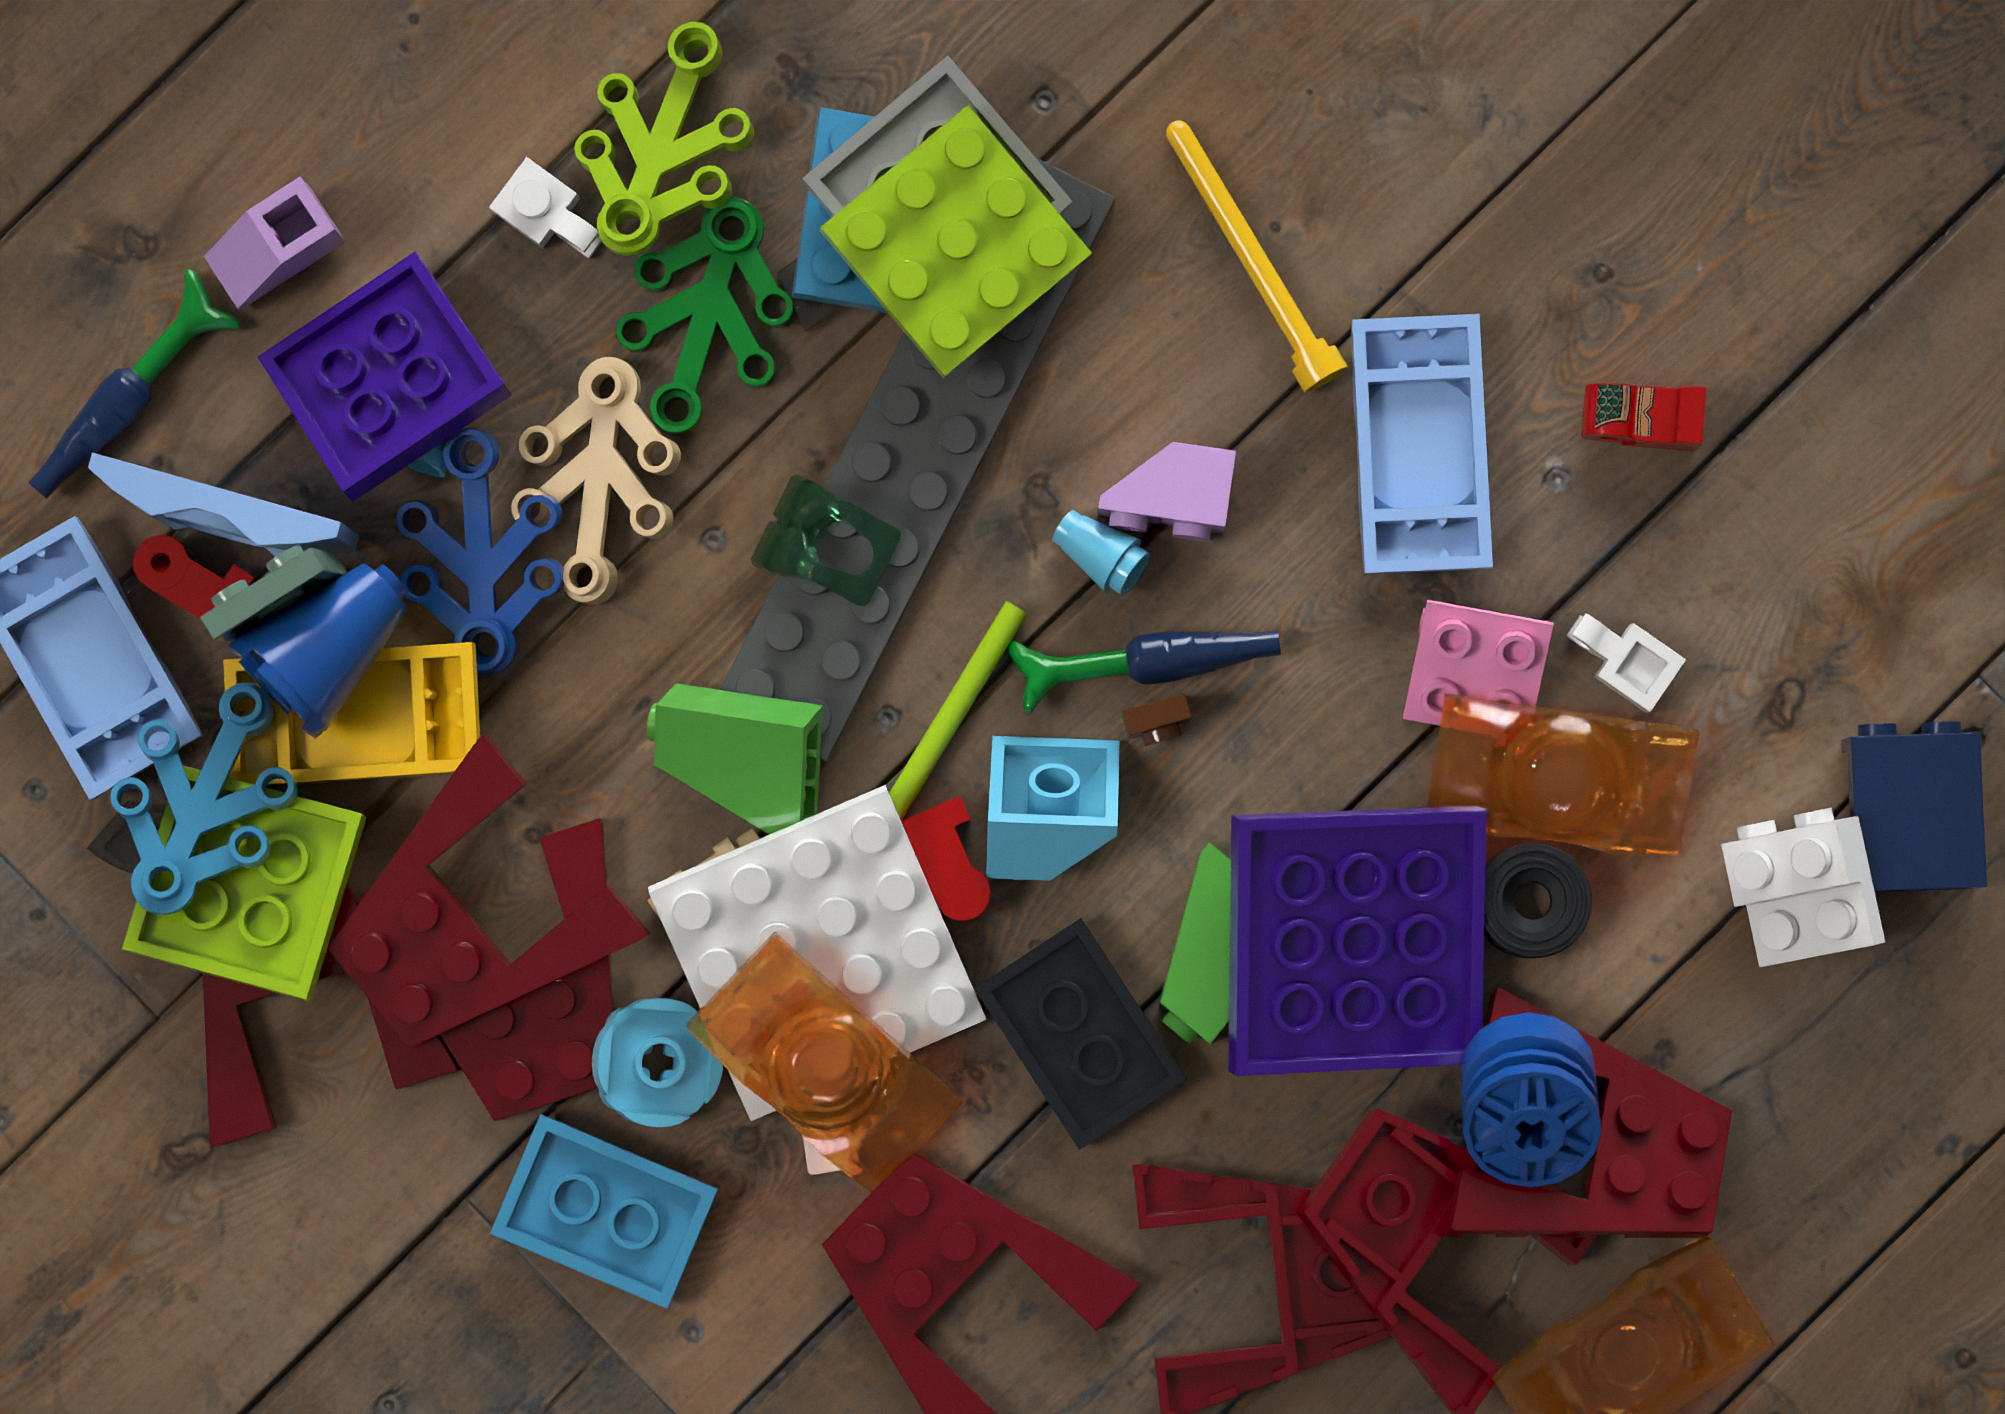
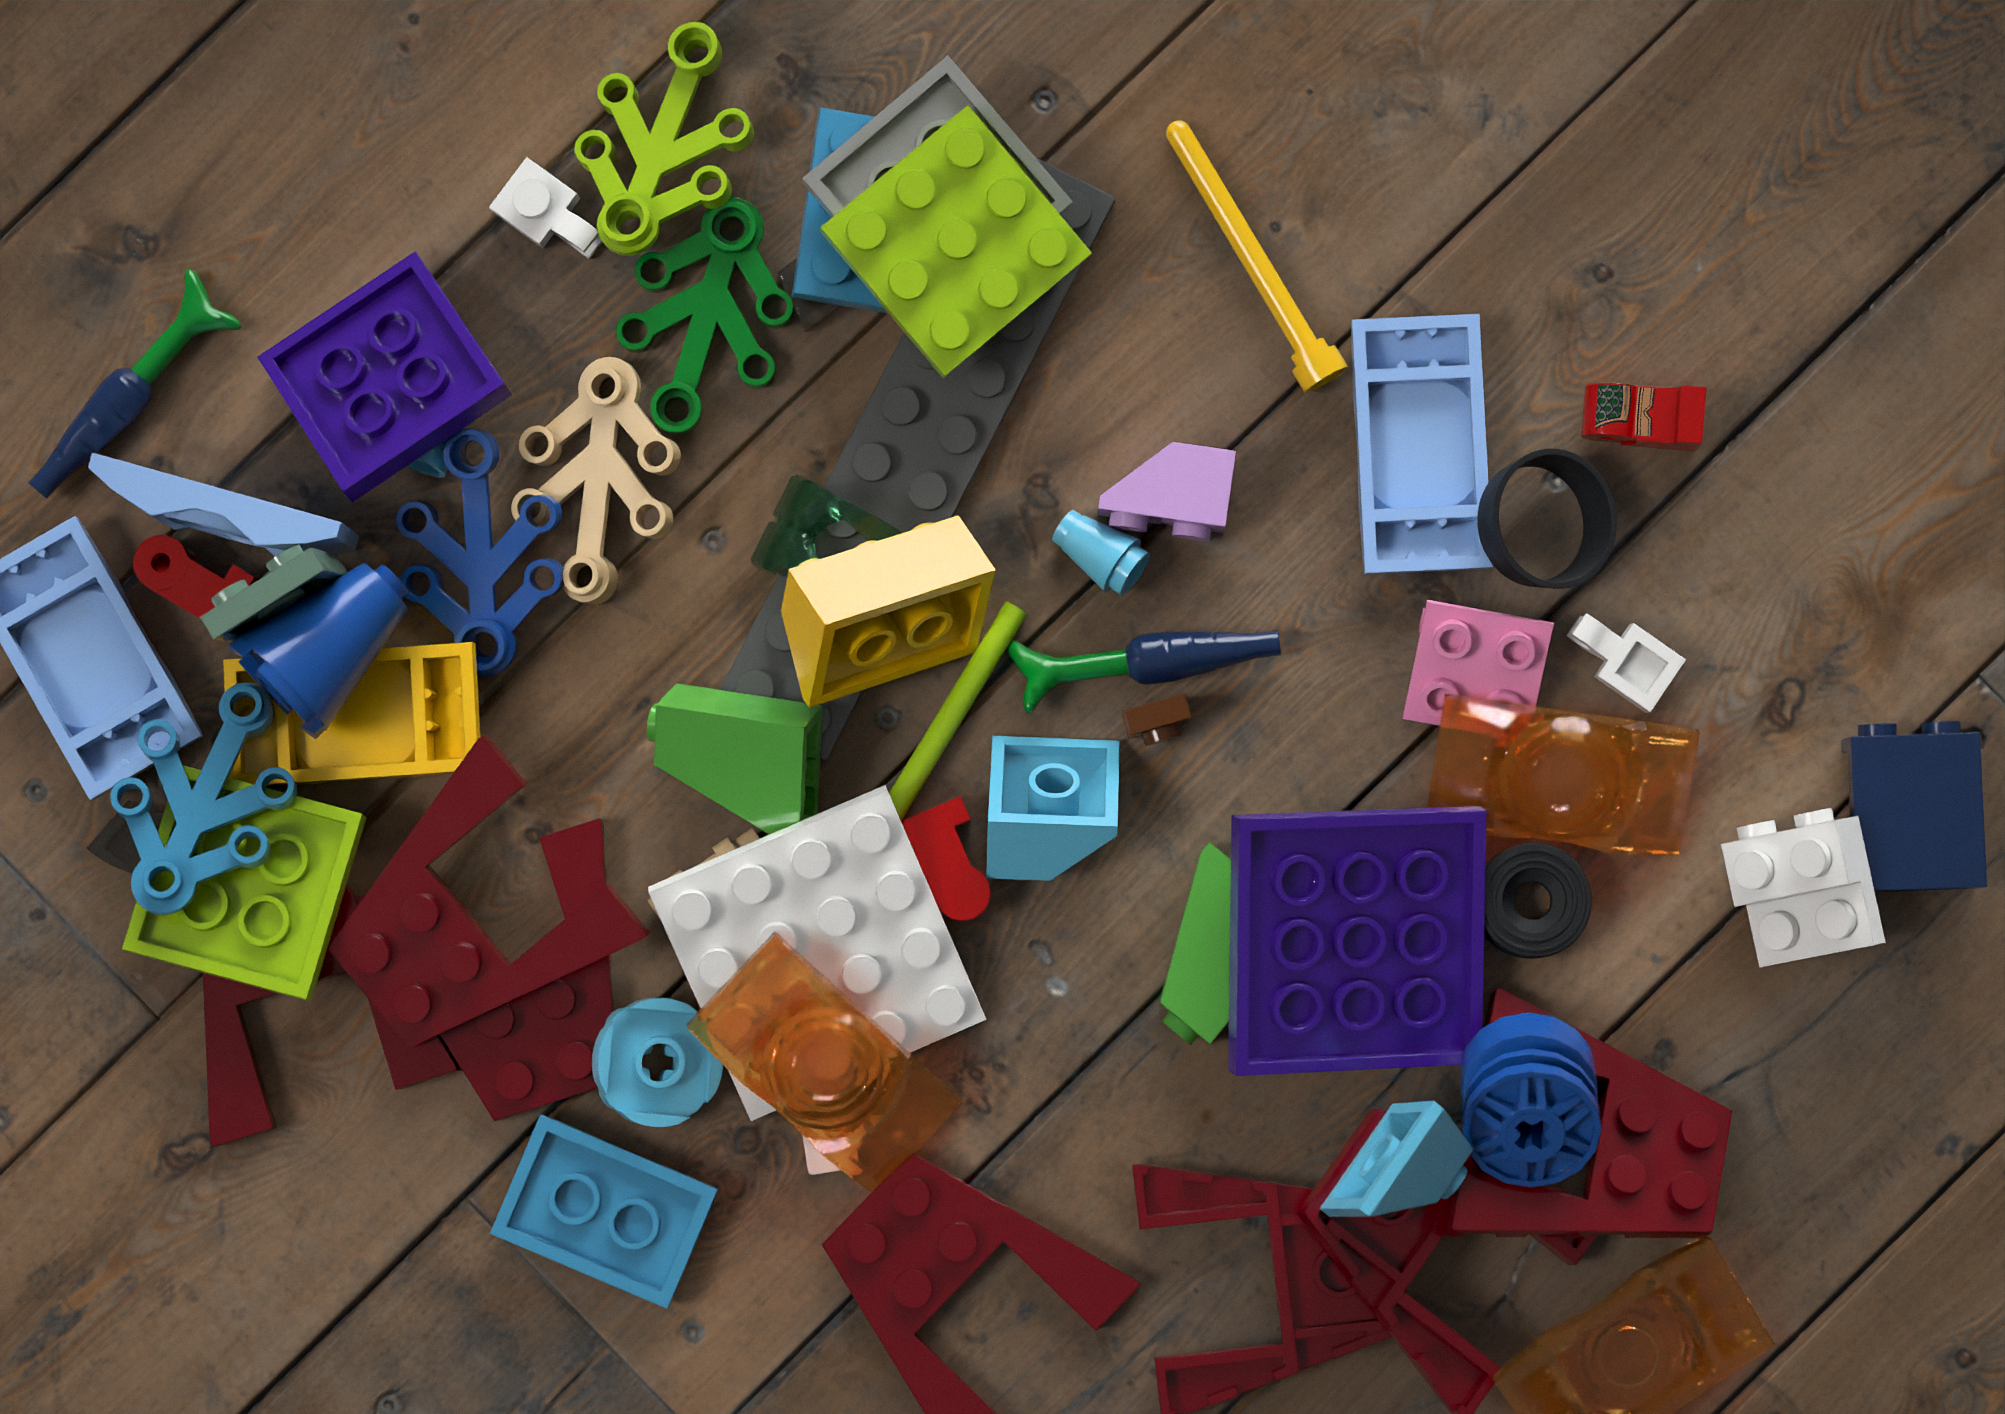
lavender slope [204,176,346,310] -> none
black plate [974,918,1187,1150] -> none
none -> yellow slope [781,515,995,708]
none -> medium azure slope [1320,1101,1474,1217]
none -> black tyre [1477,448,1617,589]

